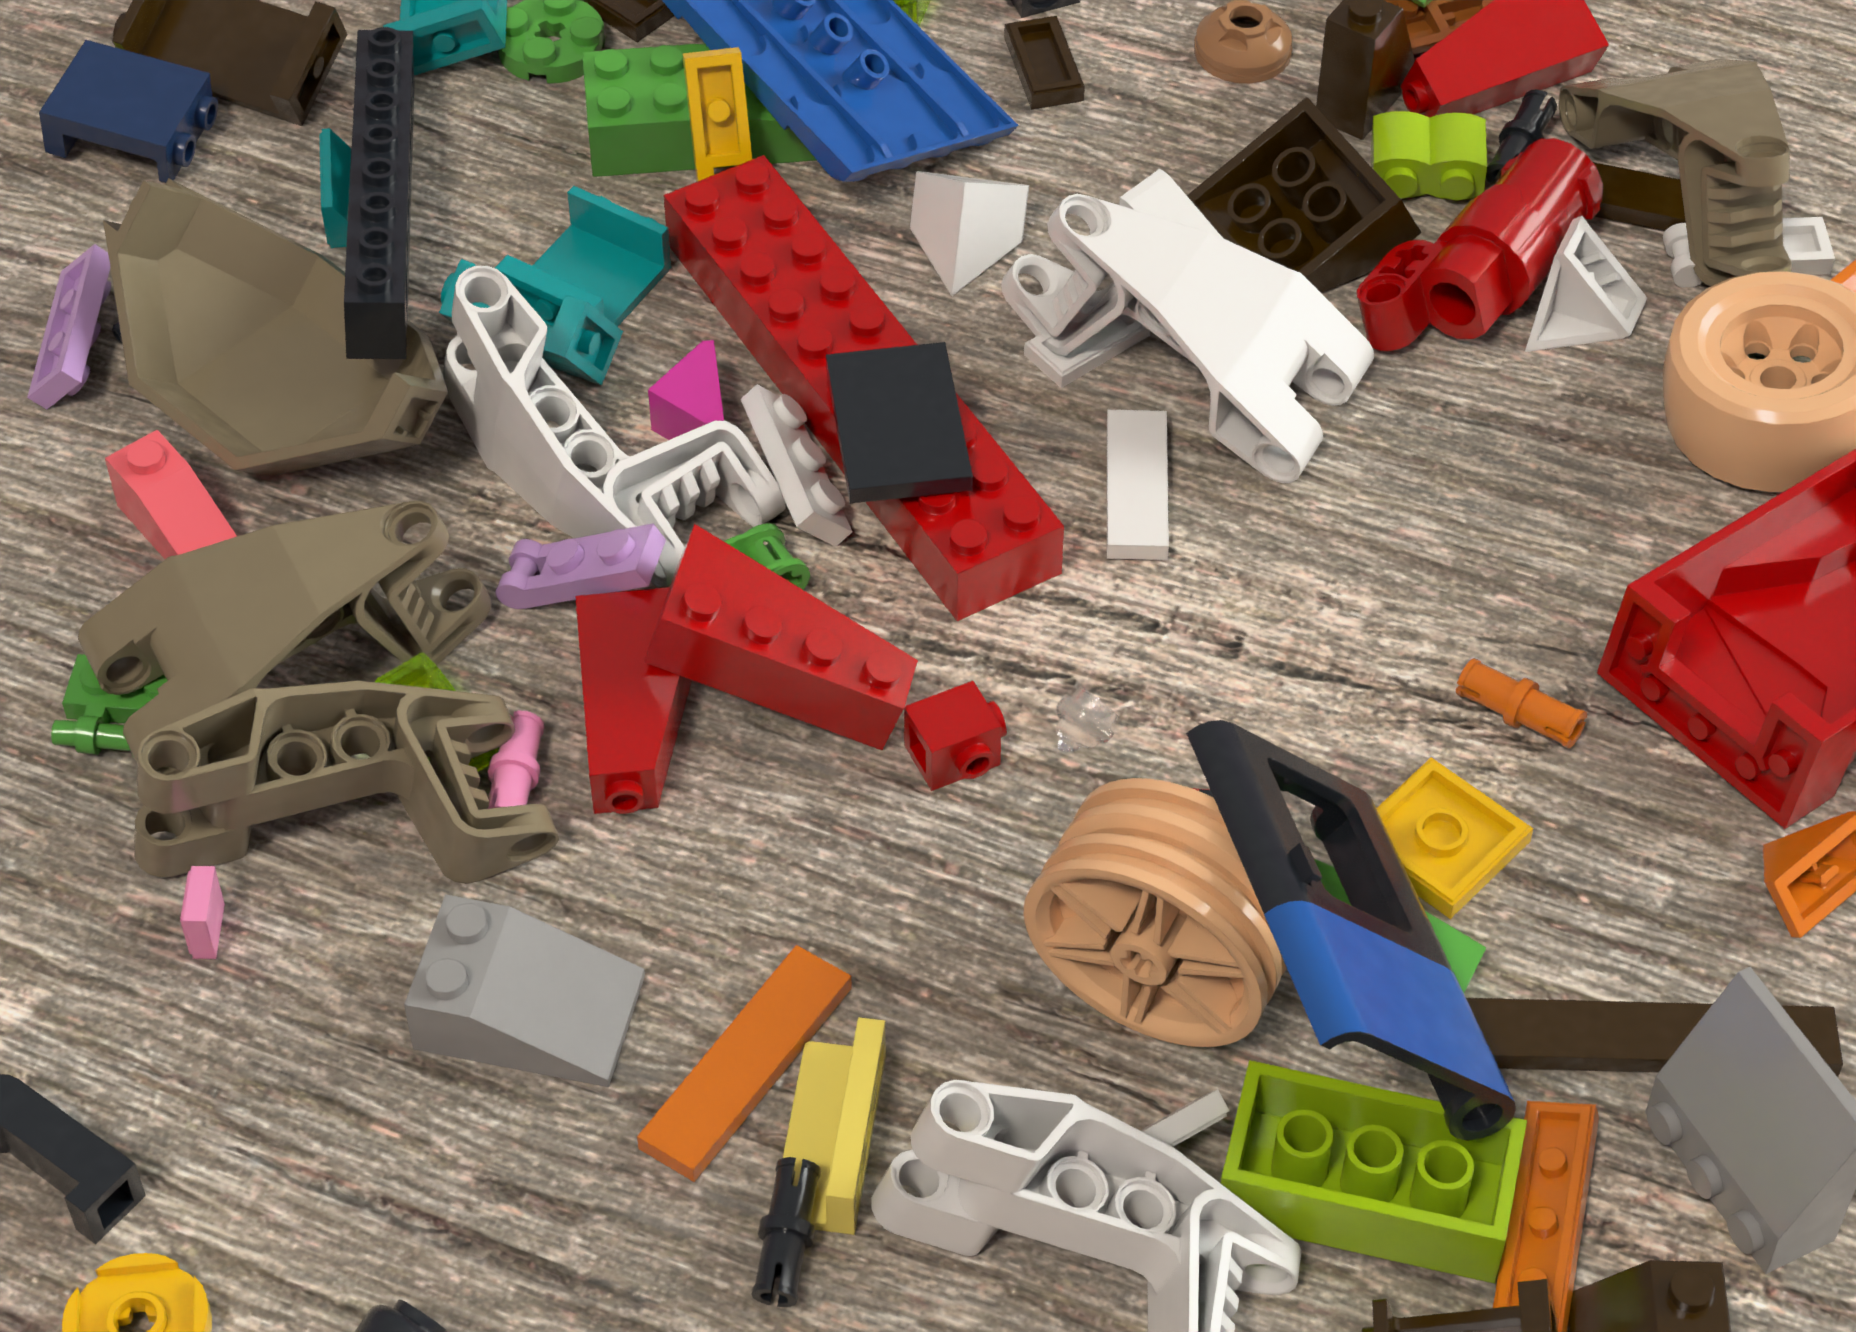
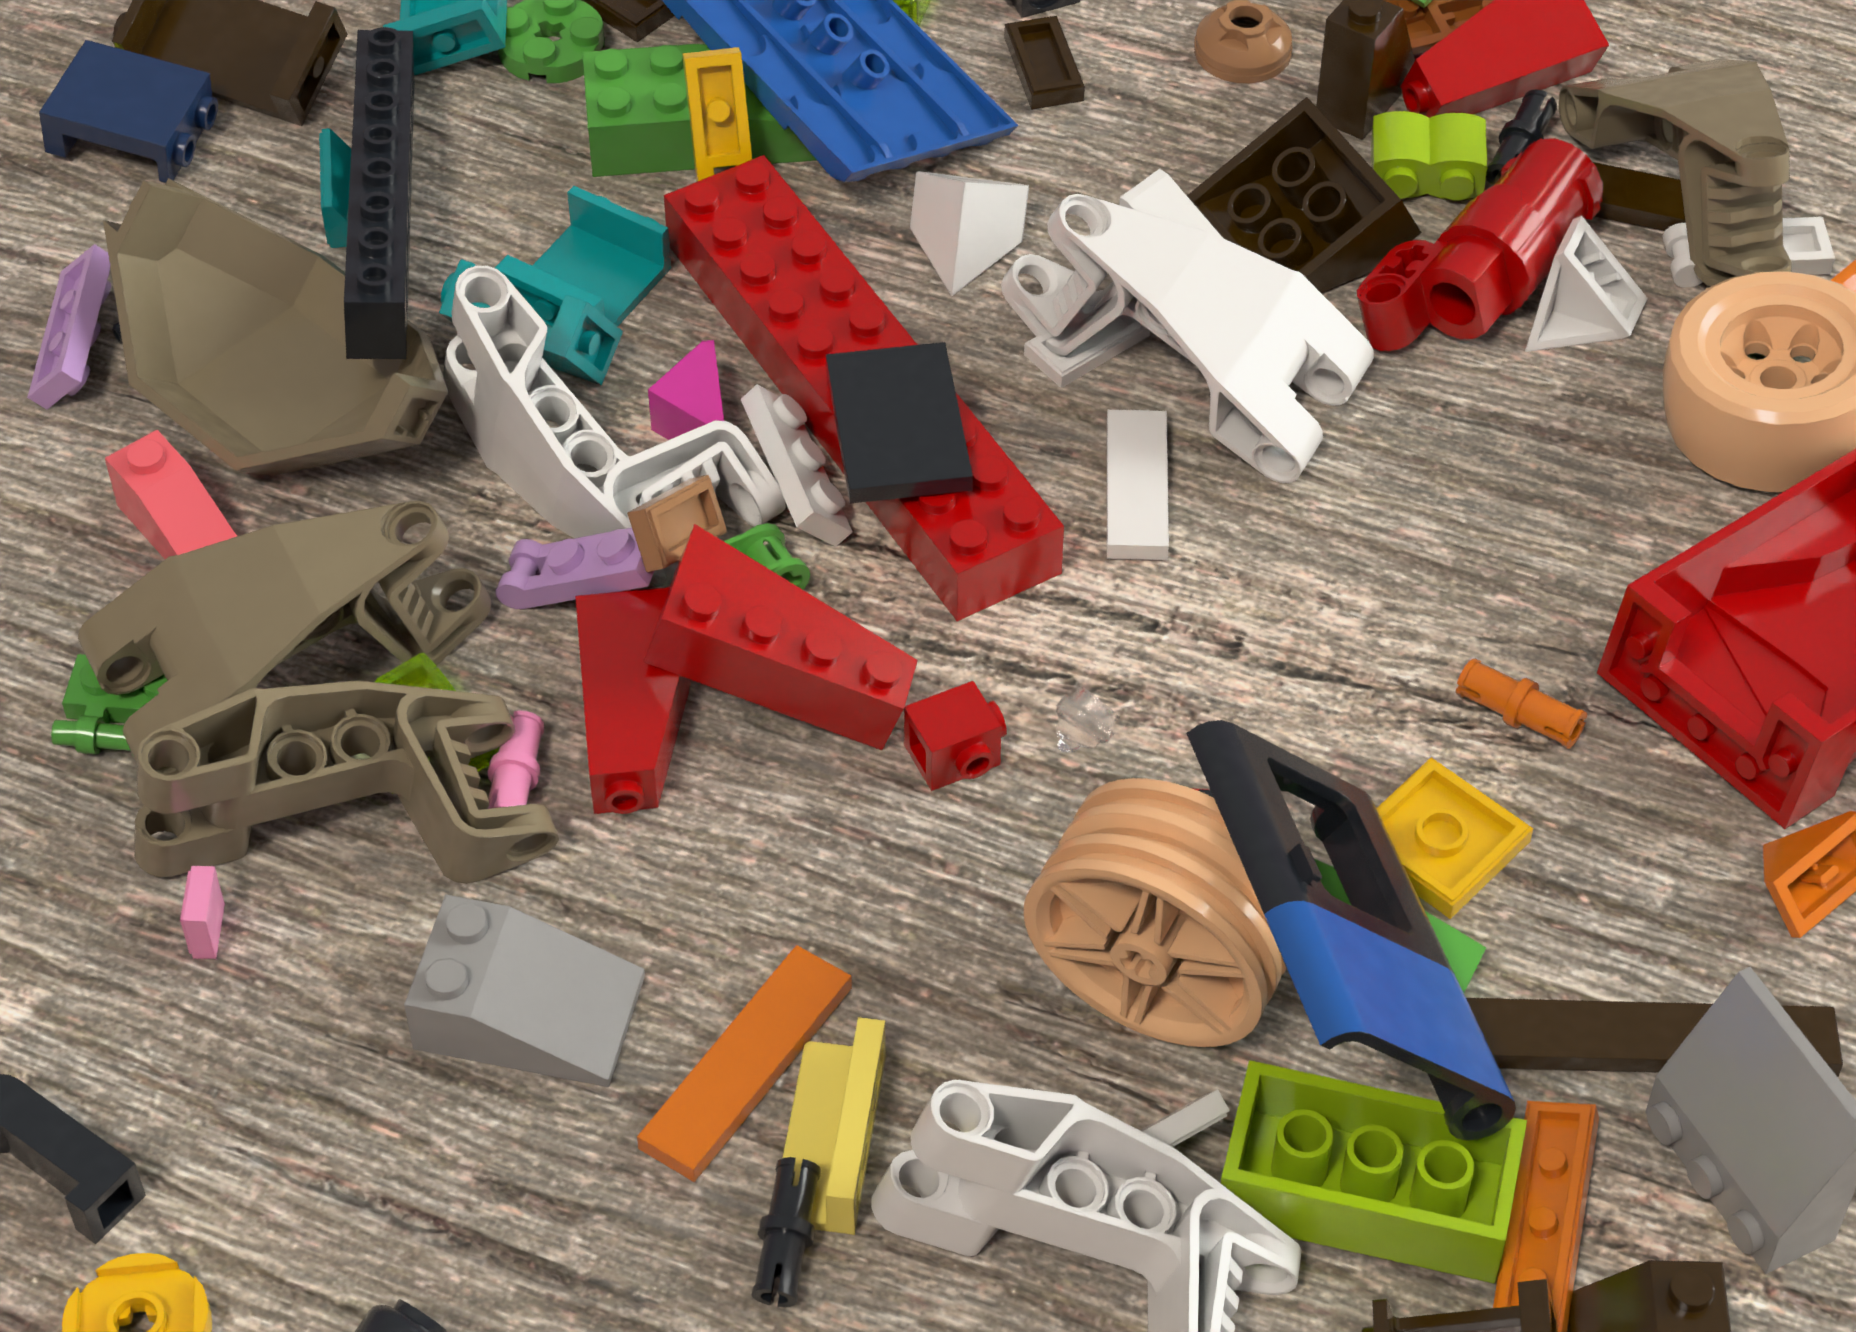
none -> medium nougat tile [627,475,727,572]

